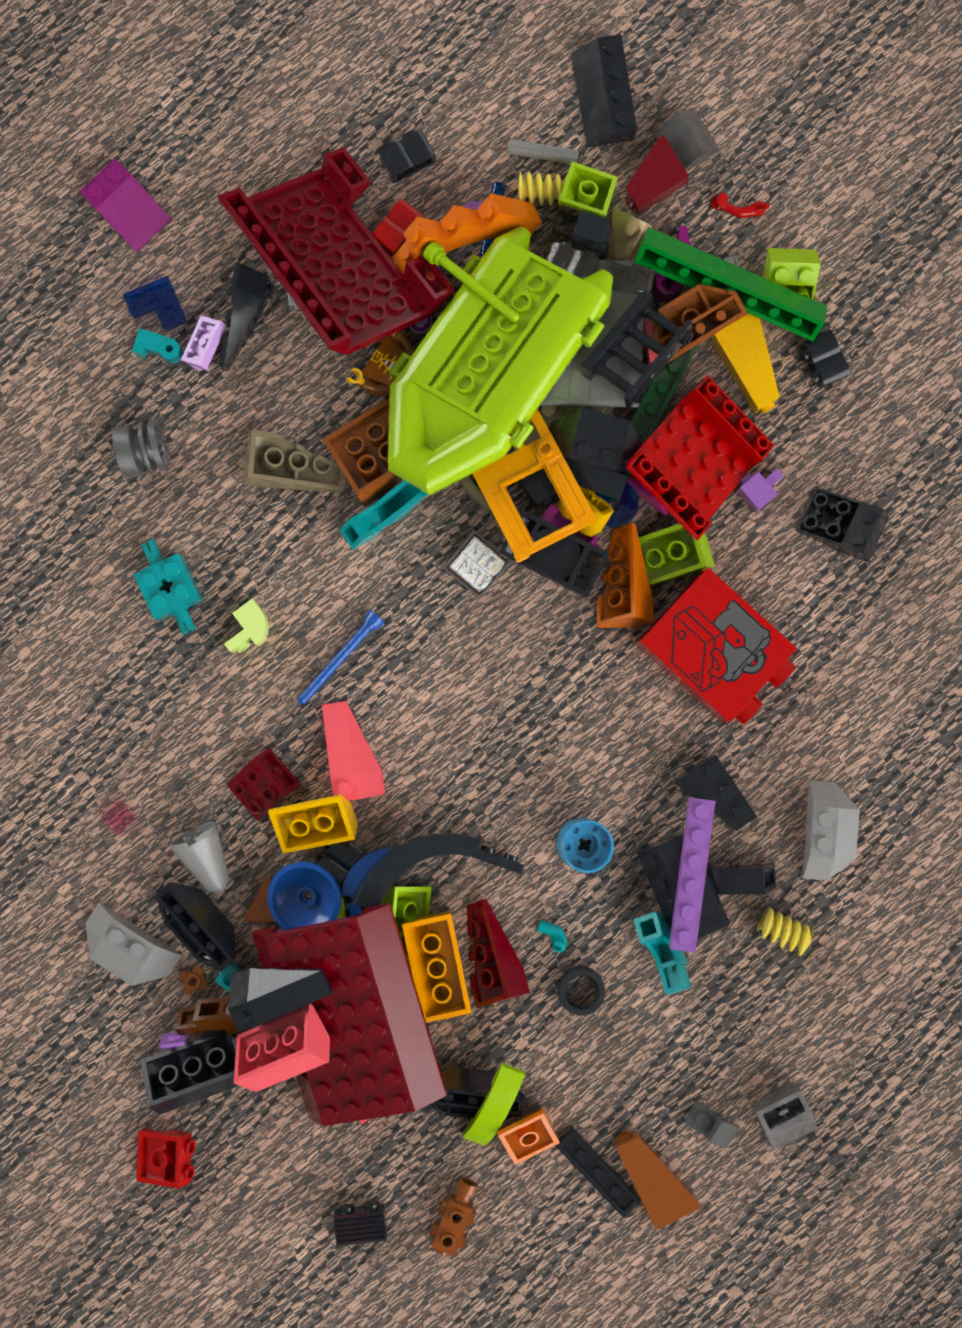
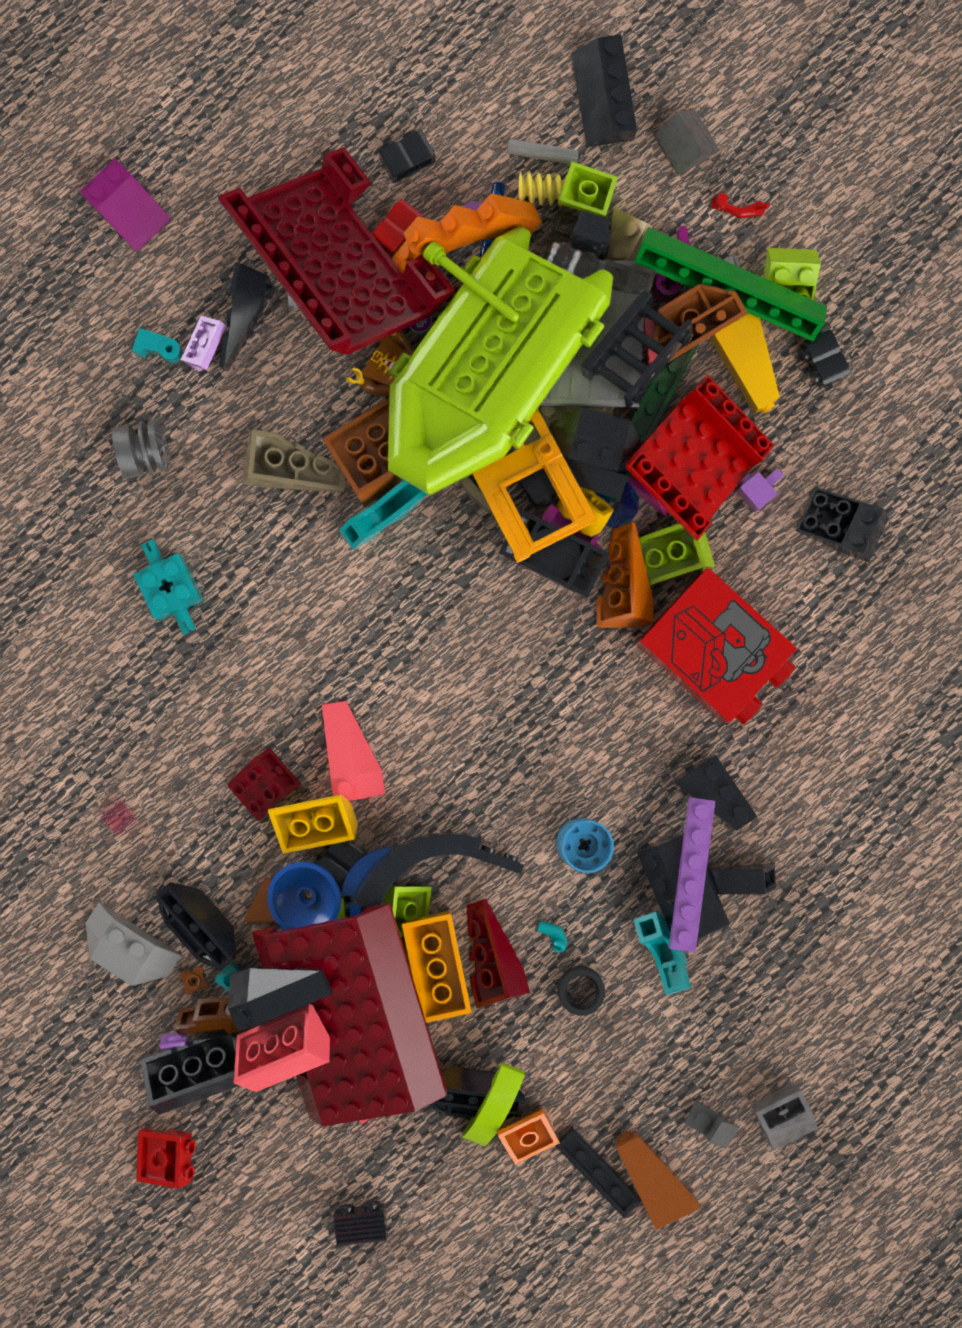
clear blue plate [123,276,188,332] -> none
light grey cone [170,822,230,894] -> none
yellowish green brick [224,599,269,653] -> none
blue piece [298,609,385,704] -> none
dark orange brick [429,1177,478,1256] -> none
tile [443,530,512,599] -> none
dark red slope [624,135,689,215] -> none
light yellow piece [756,907,813,956] -> none
light grey wedge [802,780,860,880] -> none

